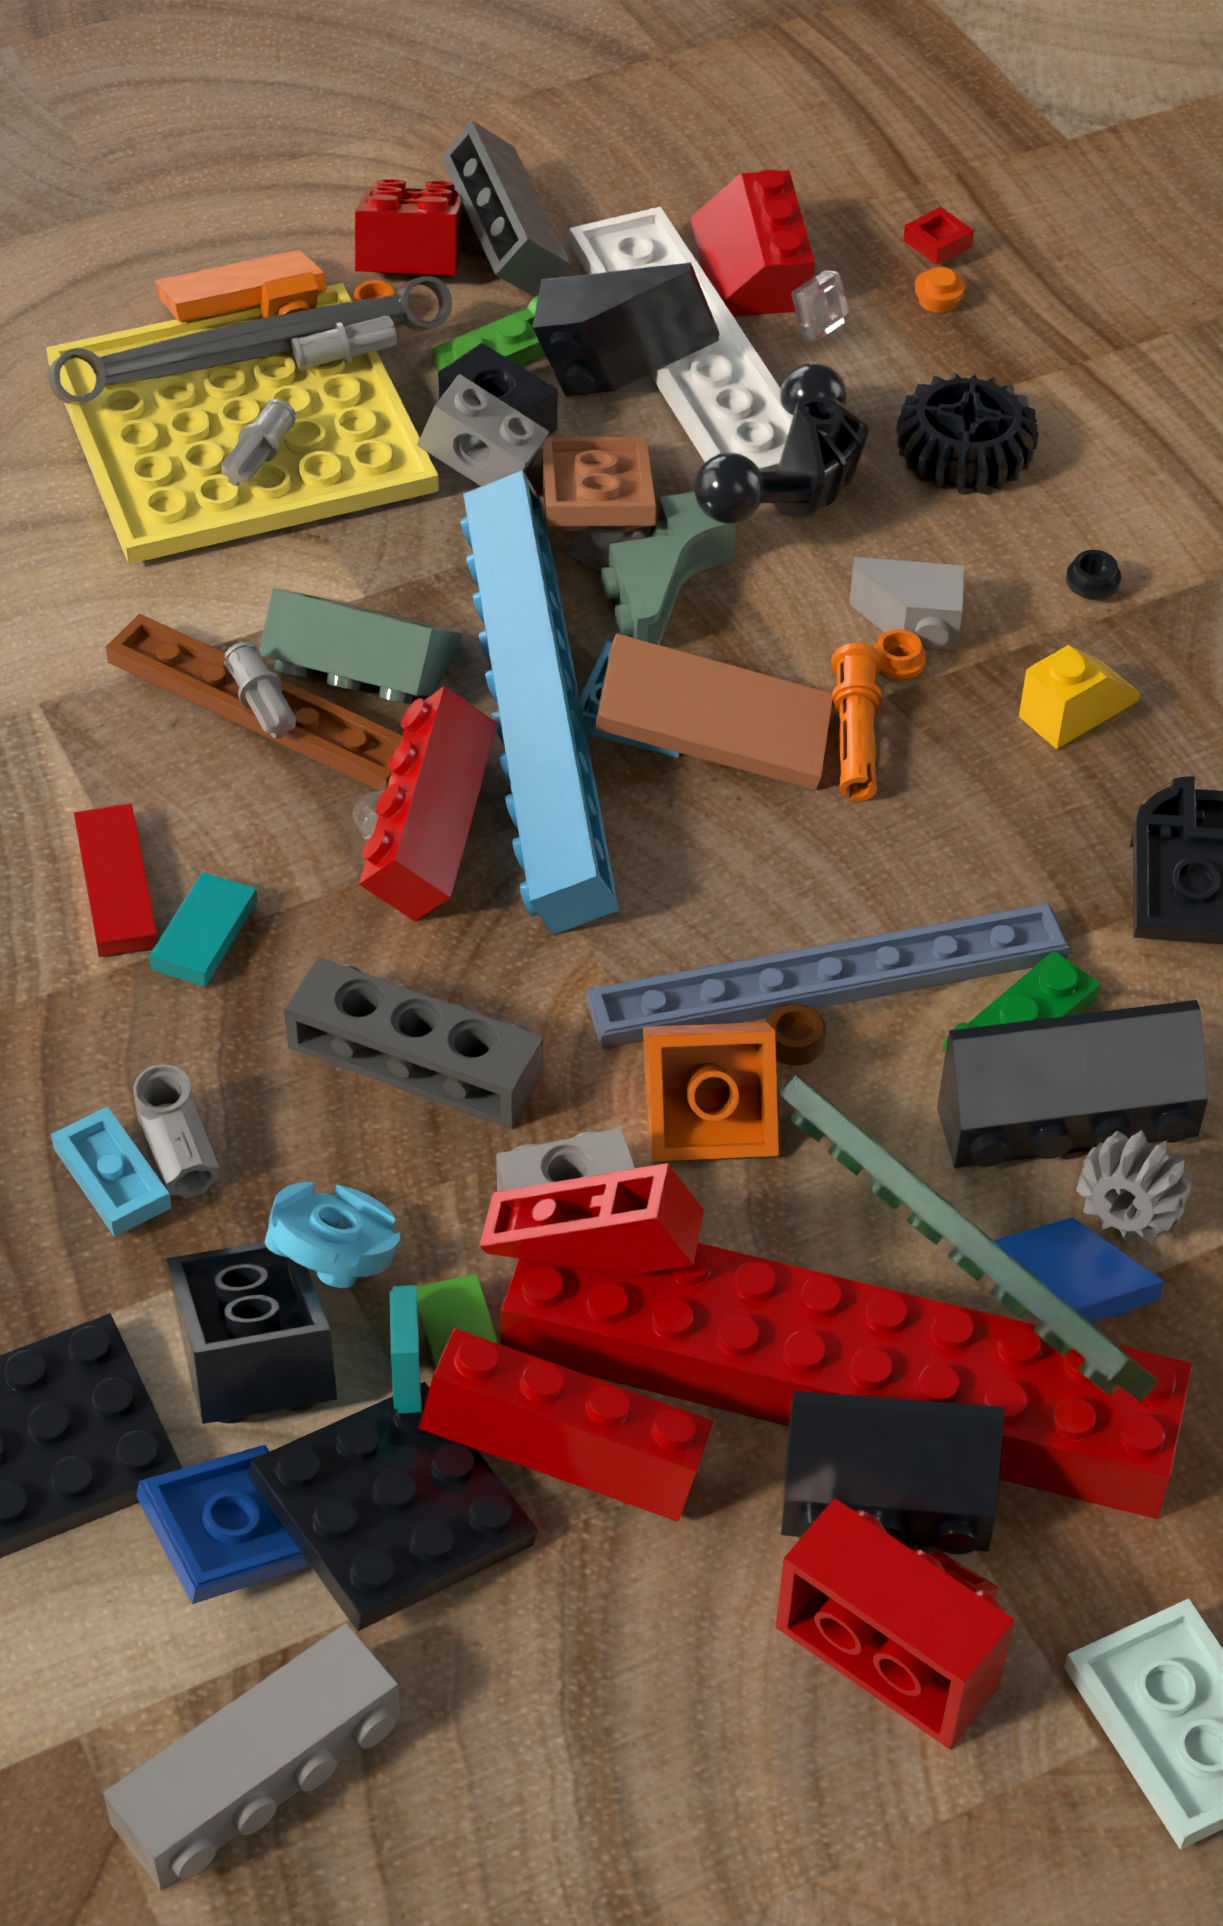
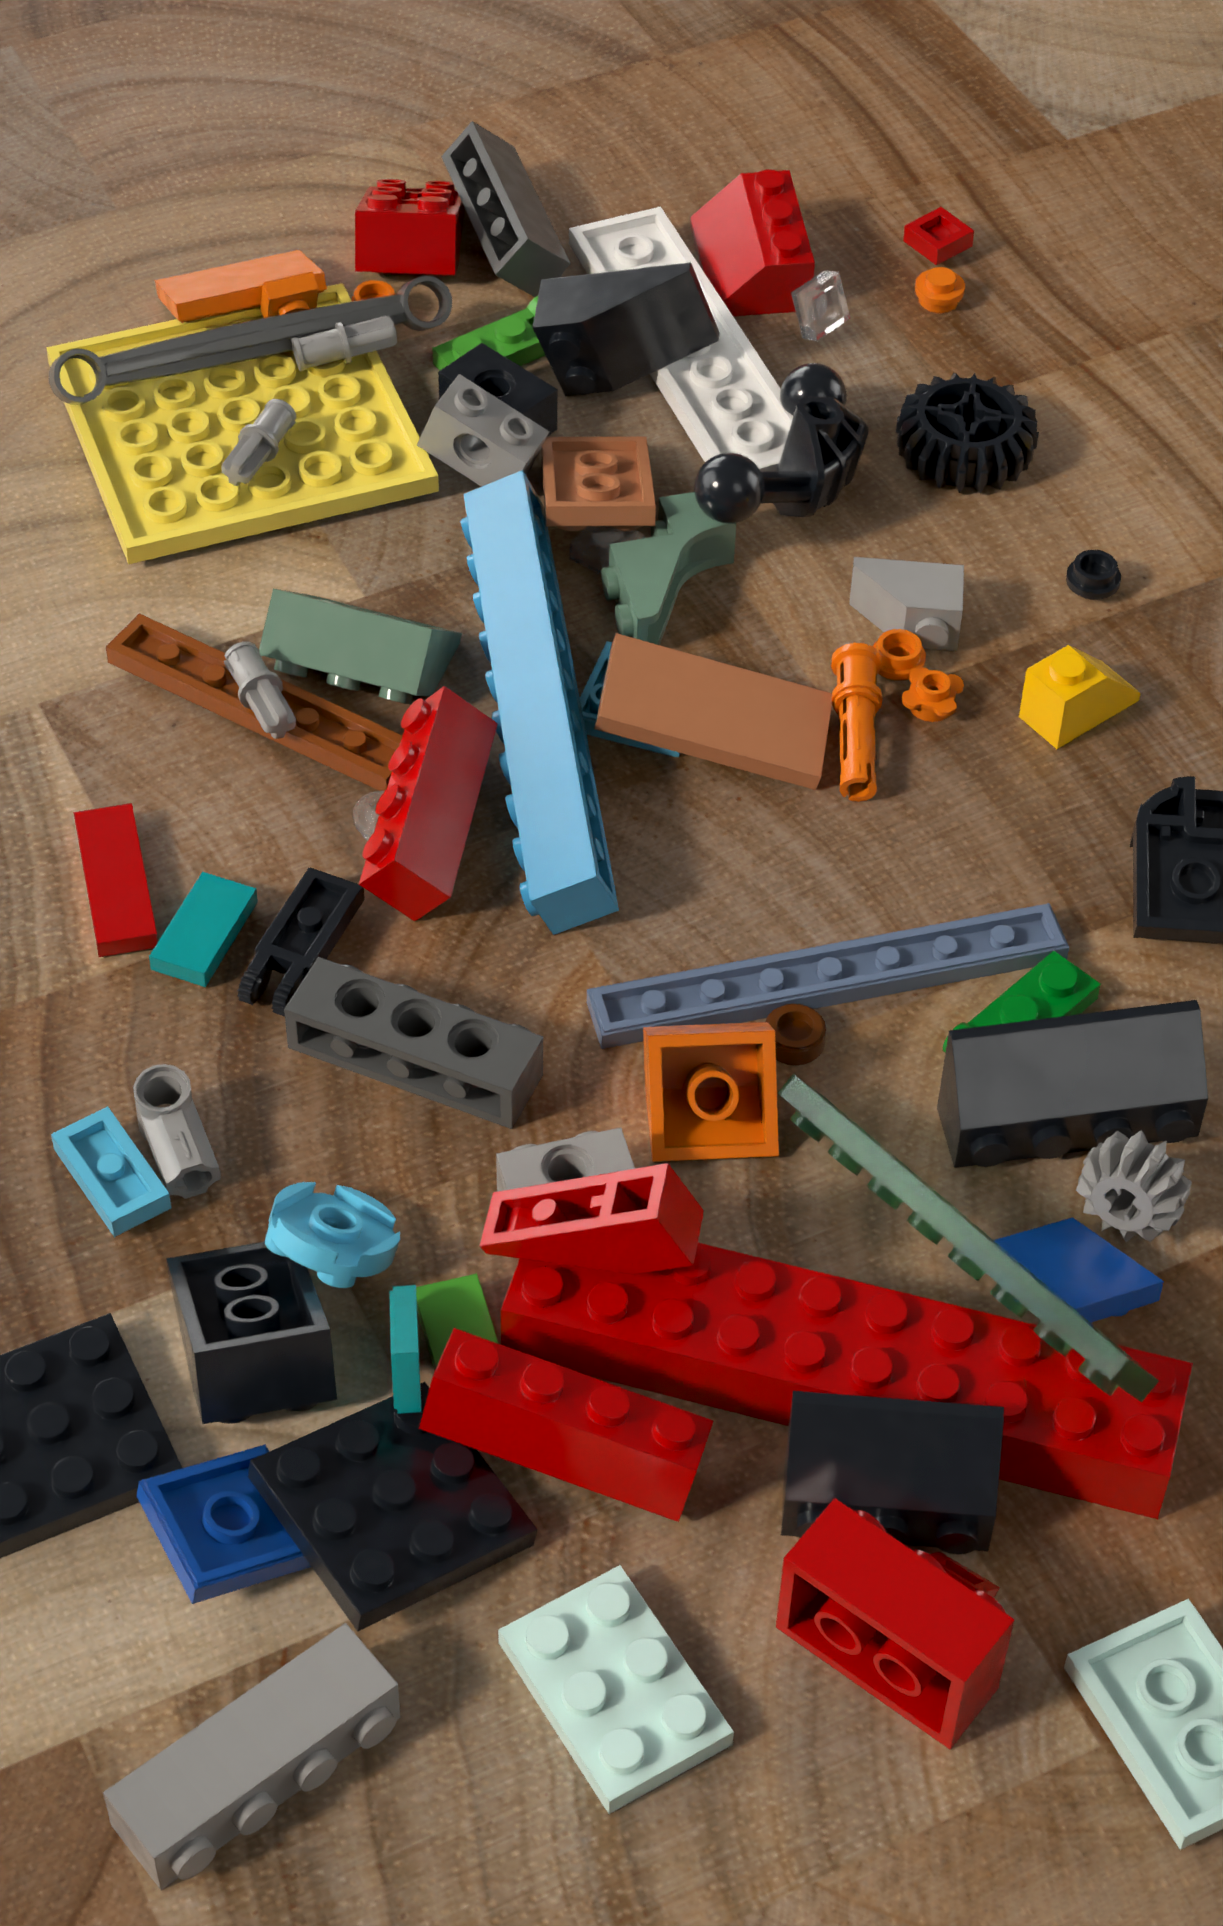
none -> black hinge [237,867,365,1017]
none -> light aqua plate [498,1565,734,1814]
none -> orange plate [902,667,964,722]

